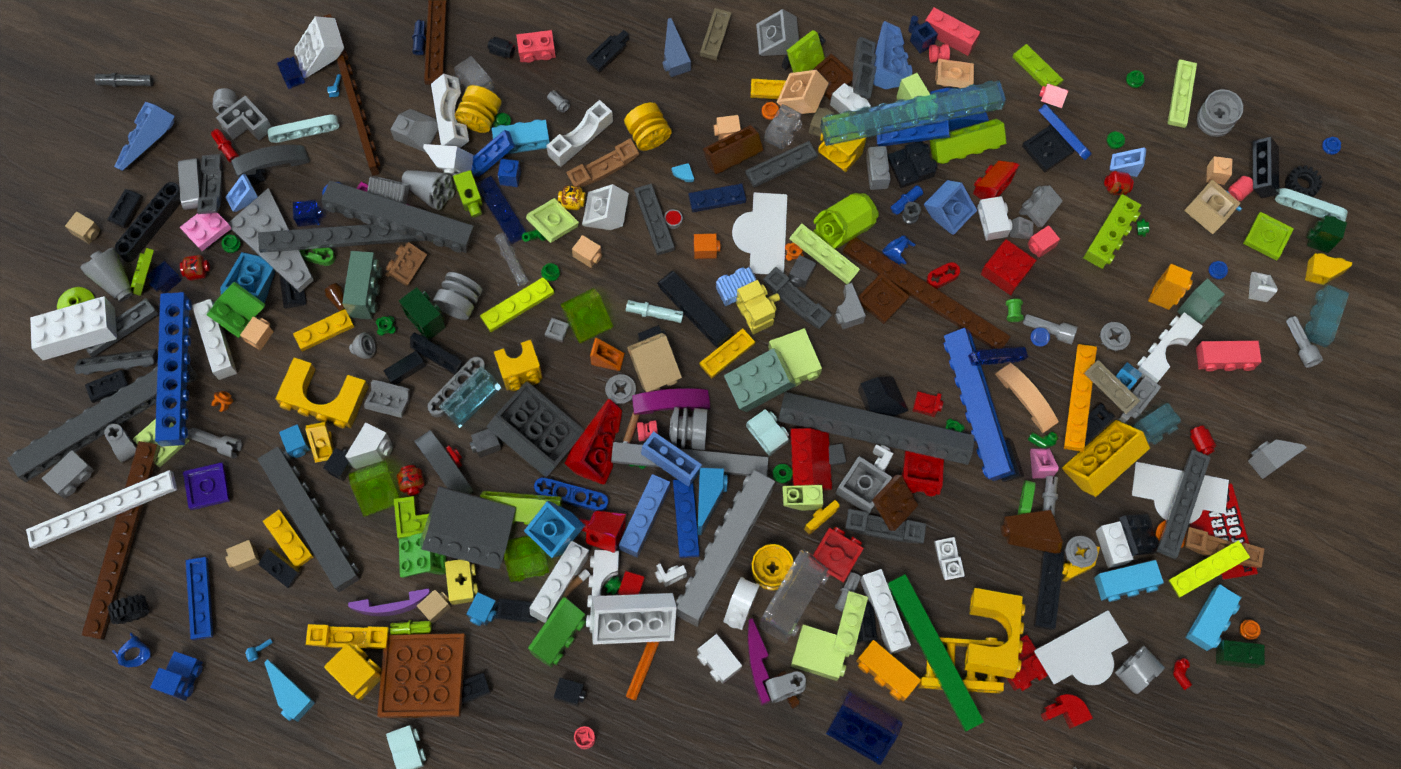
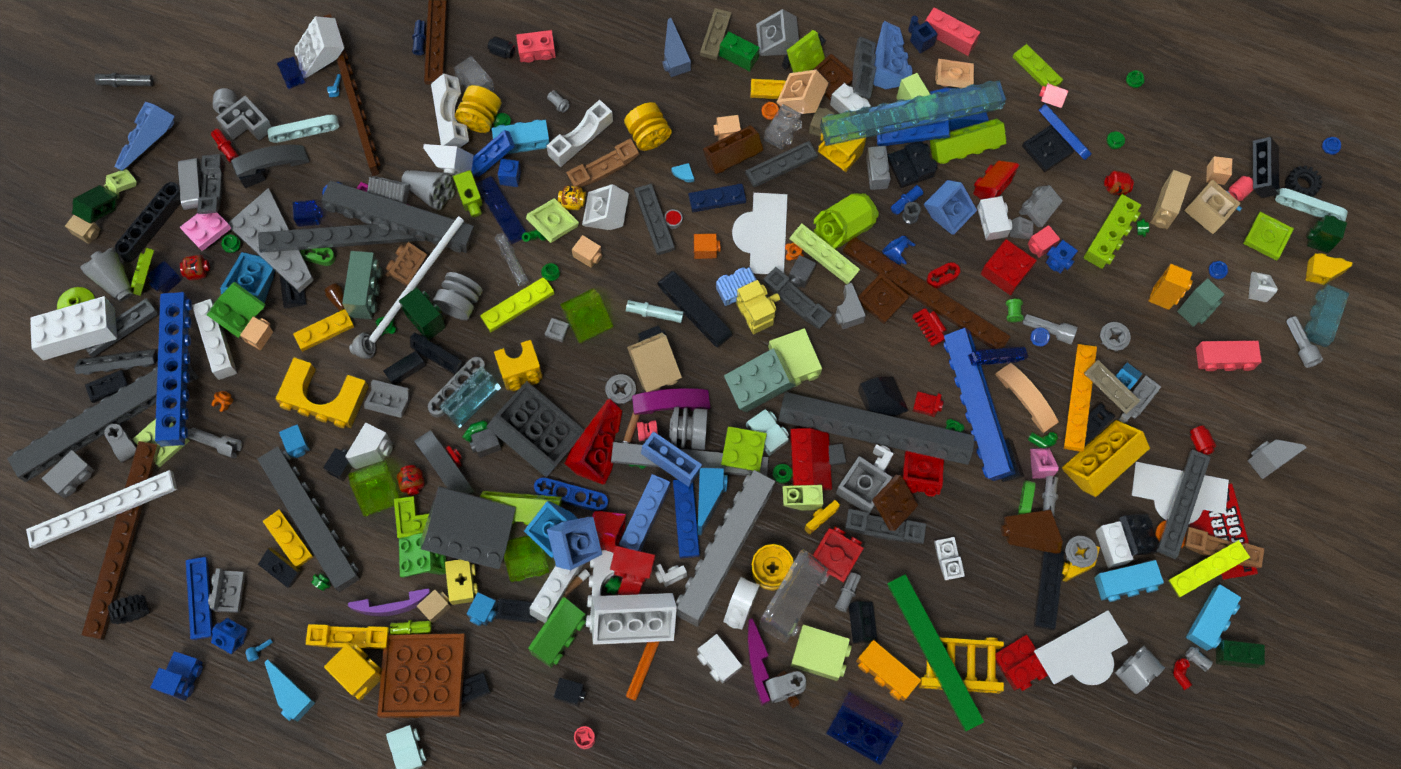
black plate [107,189,143,229] -> none
blue piece [112,633,151,668] -> none
dark purple plate [183,463,230,510] -> none
light blue slope [225,174,258,212] -> none
tan brick [226,540,260,571] -> none
yellow slope [305,422,334,463] -> none
light grey slope [390,109,439,153] -> none
black hinge [586,30,629,72] -> none
orange slope [590,338,625,371] -> none
yellow plate [699,328,755,379] -> none
yellowish green plate [833,591,868,655] -> none
white arch [860,569,911,655] -> none
coral wheel [929,44,950,63] -> none
yellow arch [964,588,1025,679] -> none
red brick [1040,694,1093,729] -> none
light blue slope [1110,148,1147,177] -> none
clear light blue brick [1133,403,1181,445] -> none
white arch [1137,312,1203,383] -> none
yellowish green plate [1167,59,1197,128] -> none
light grey wheel [1196,89,1243,137] -> none
orange plate [1239,620,1260,640] -> none
none -> dark green brick [72,185,118,224]
none -> yellowish green bracket [104,169,137,199]
none -> light grey bracket [208,568,246,613]
none -> blue brick [211,618,247,654]
none -> green plate [311,573,331,591]
none -> white piece [369,216,464,343]
none -> green arm [462,420,488,442]
none -> medium blue slope [547,517,602,570]
none -> red brick [610,546,656,582]
none -> green brick [719,32,760,72]
none -> lime plate [721,427,767,472]
none -> red piece [912,308,947,347]
none -> blue brick [1046,240,1078,274]
none -> tan brick [1150,170,1191,229]
none -> light grey pin [1185,646,1213,672]

